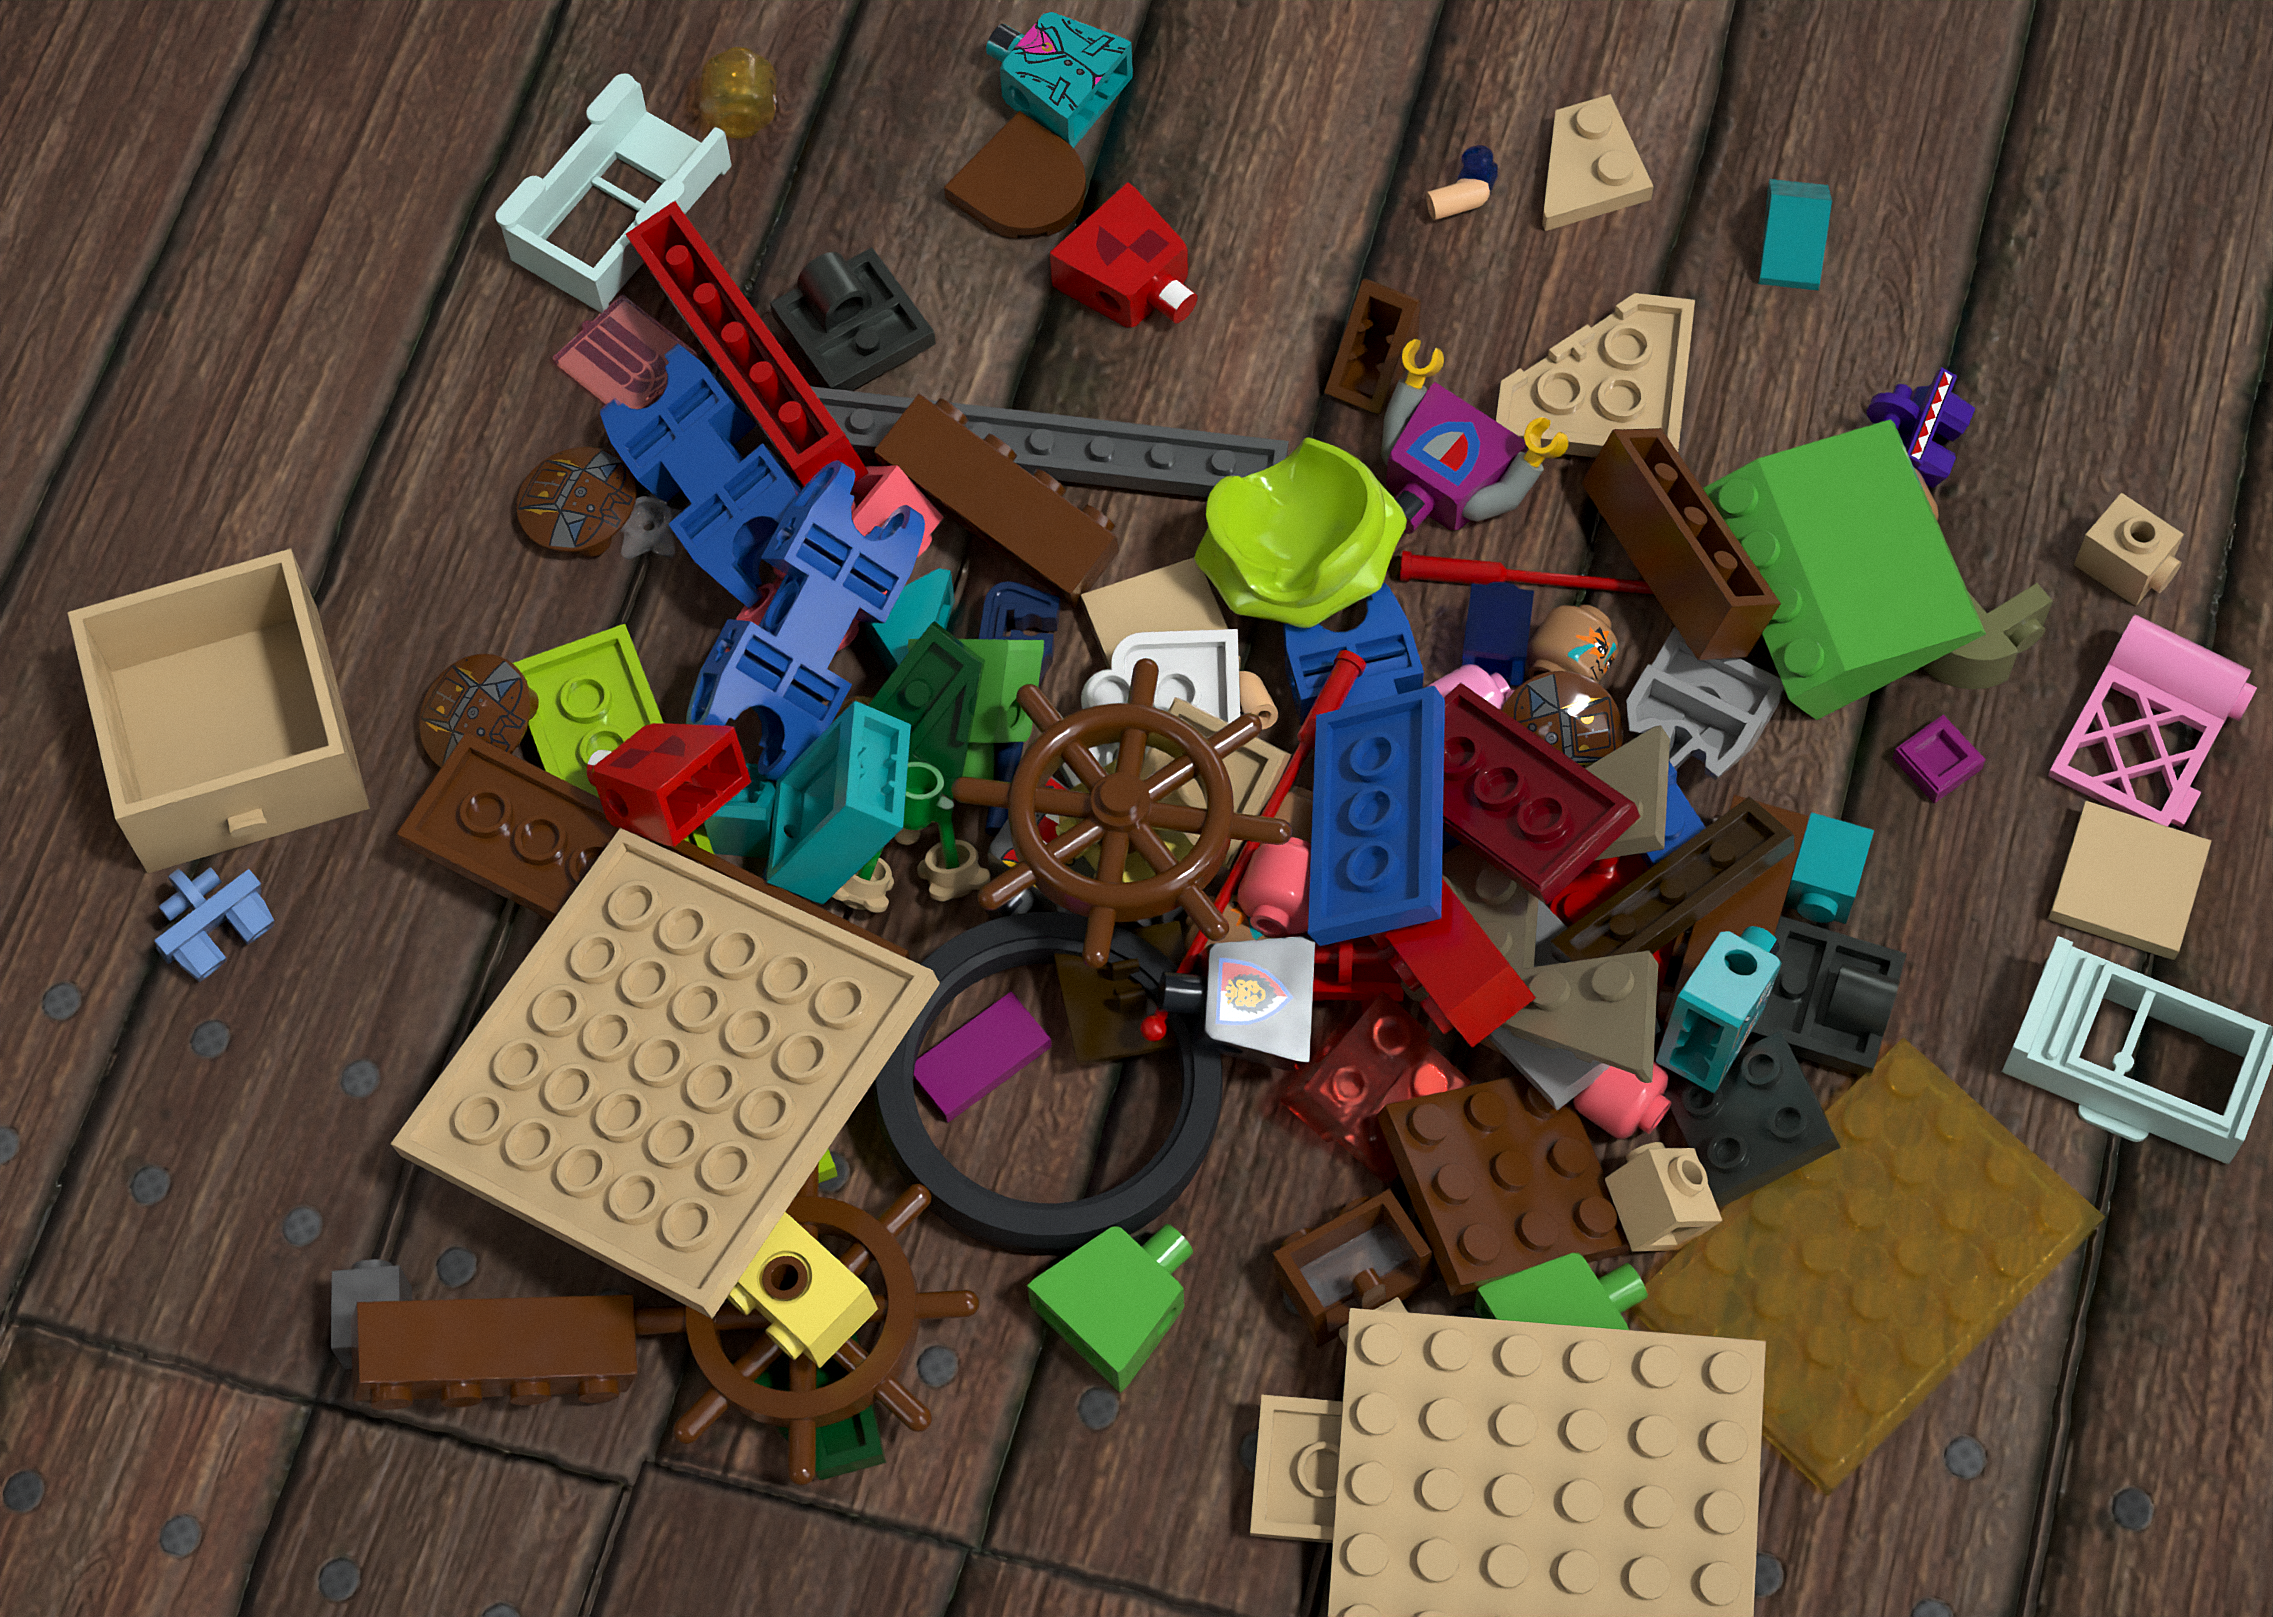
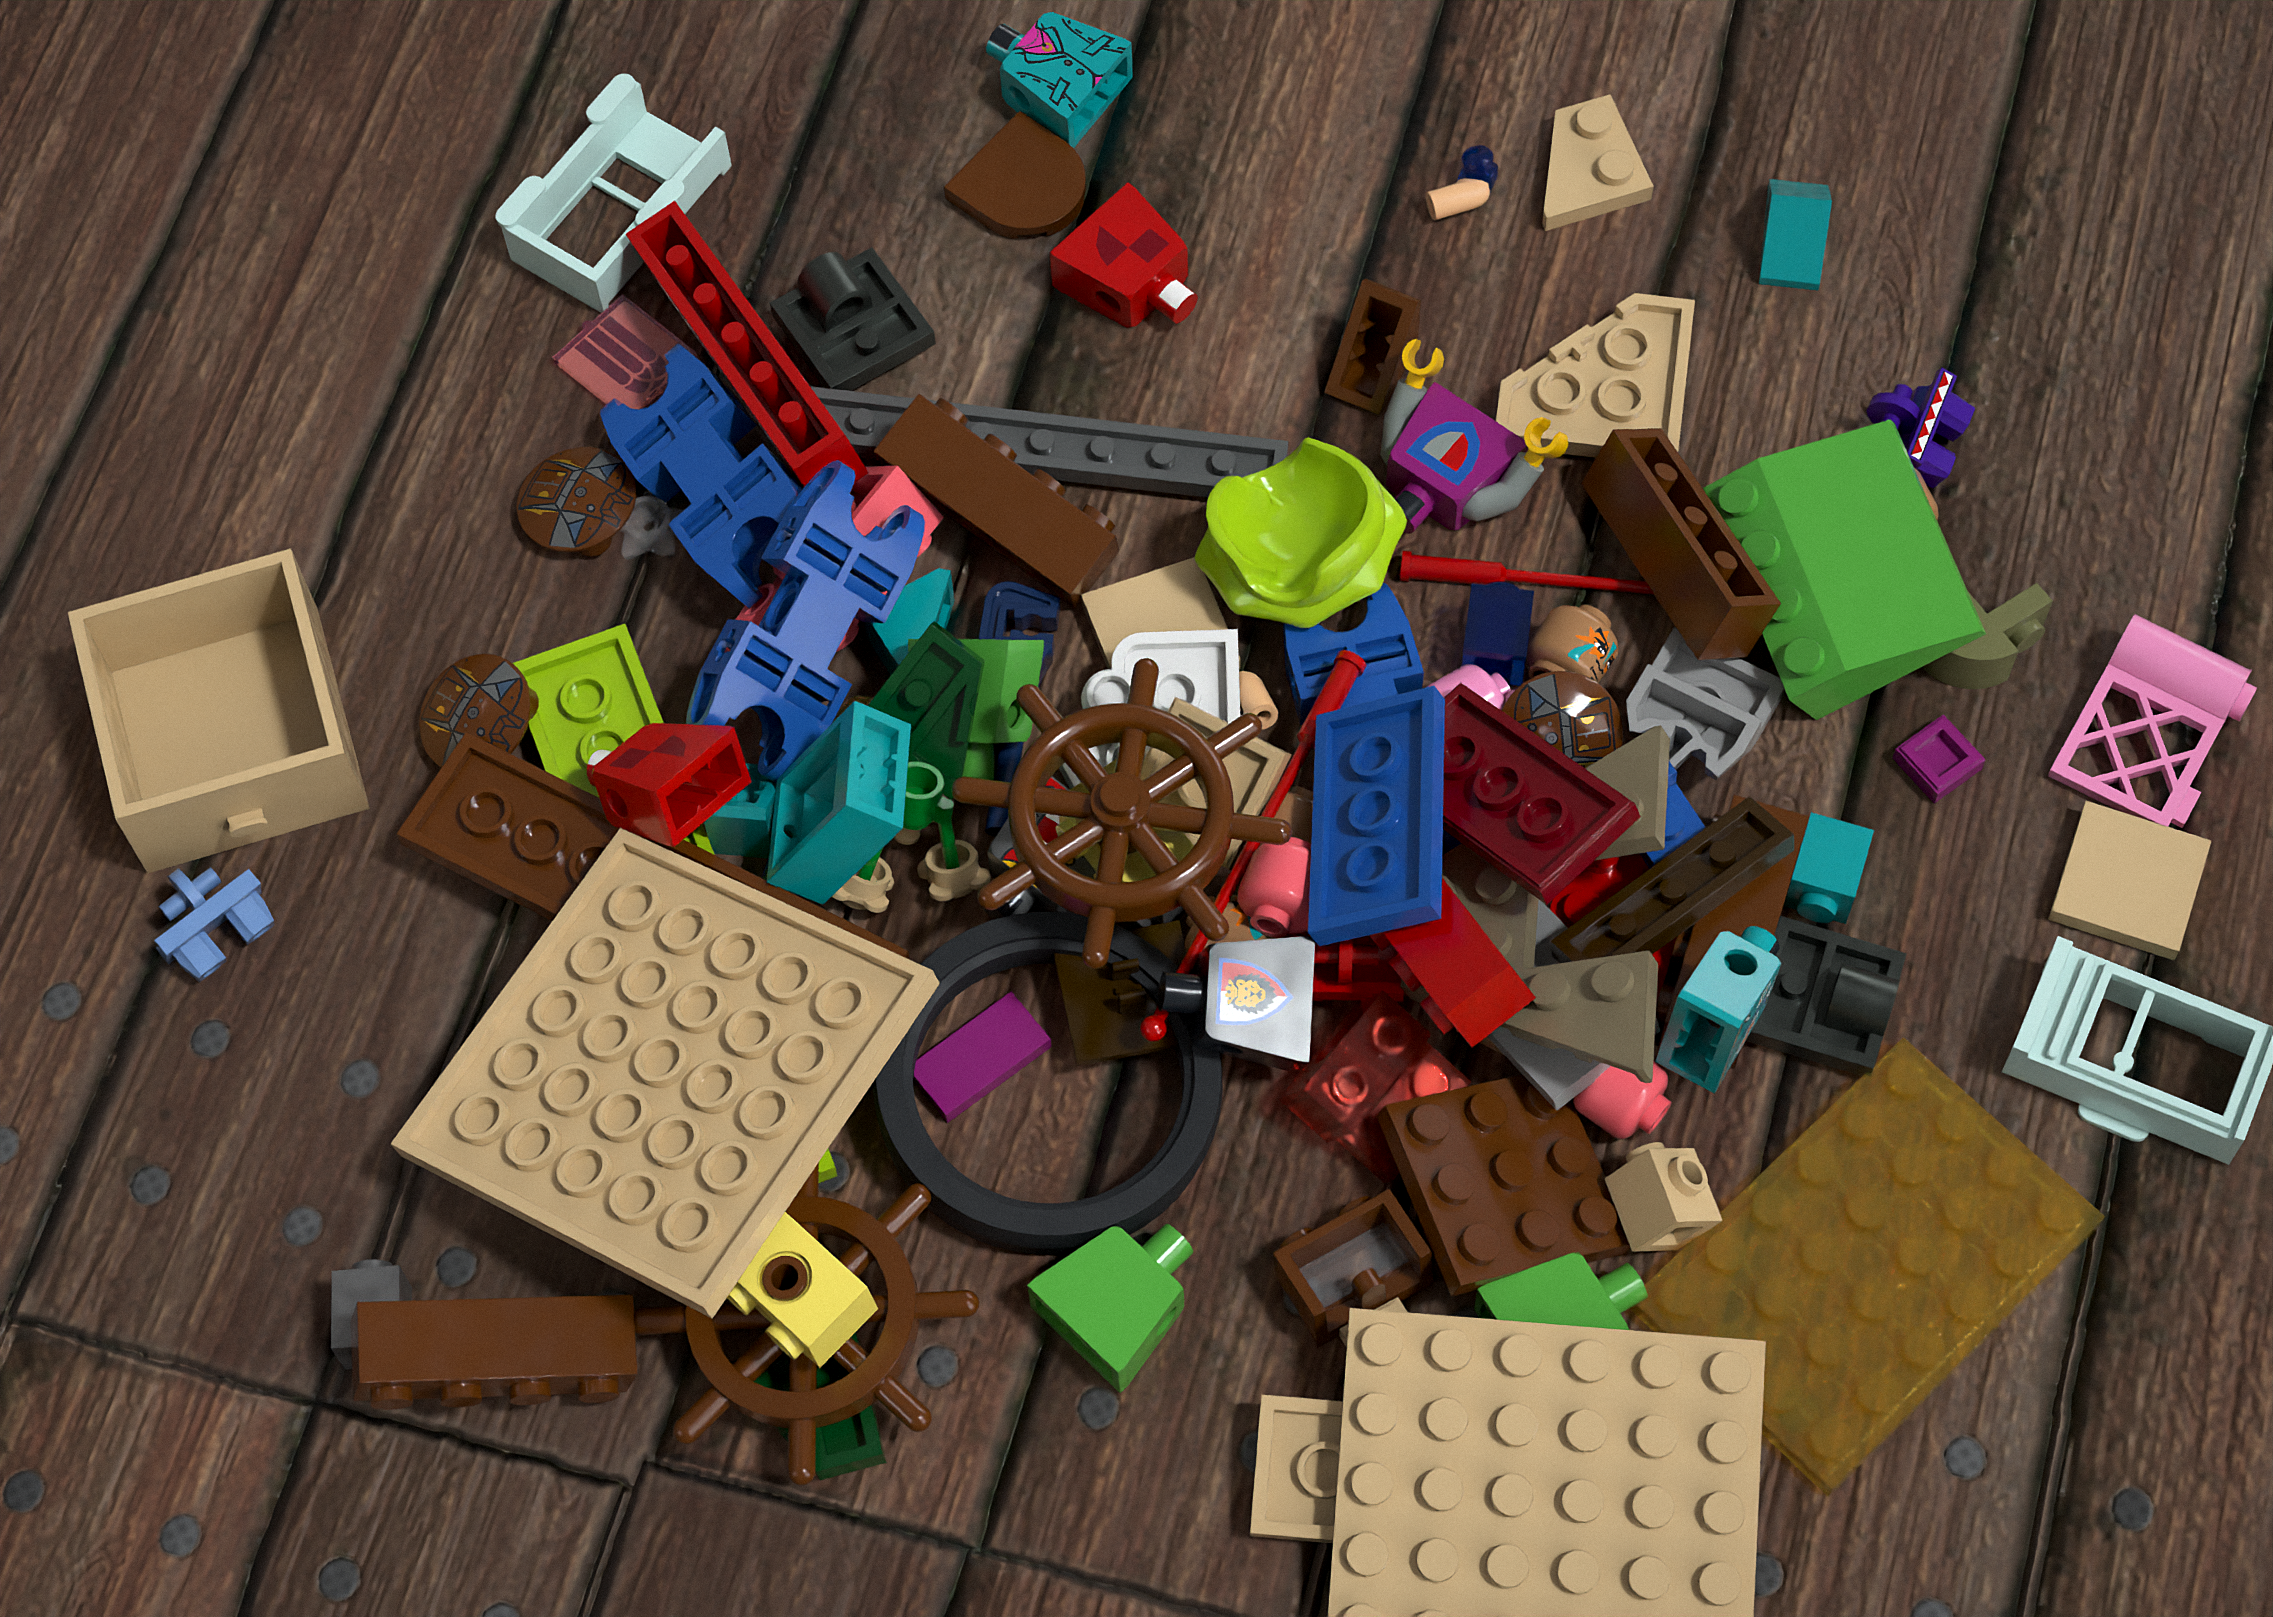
clear yellow head [700,47,777,138] -> none
pearl dark grey plate [1664,1030,1841,1208] -> none
tan brick [2074,493,2184,607] -> none

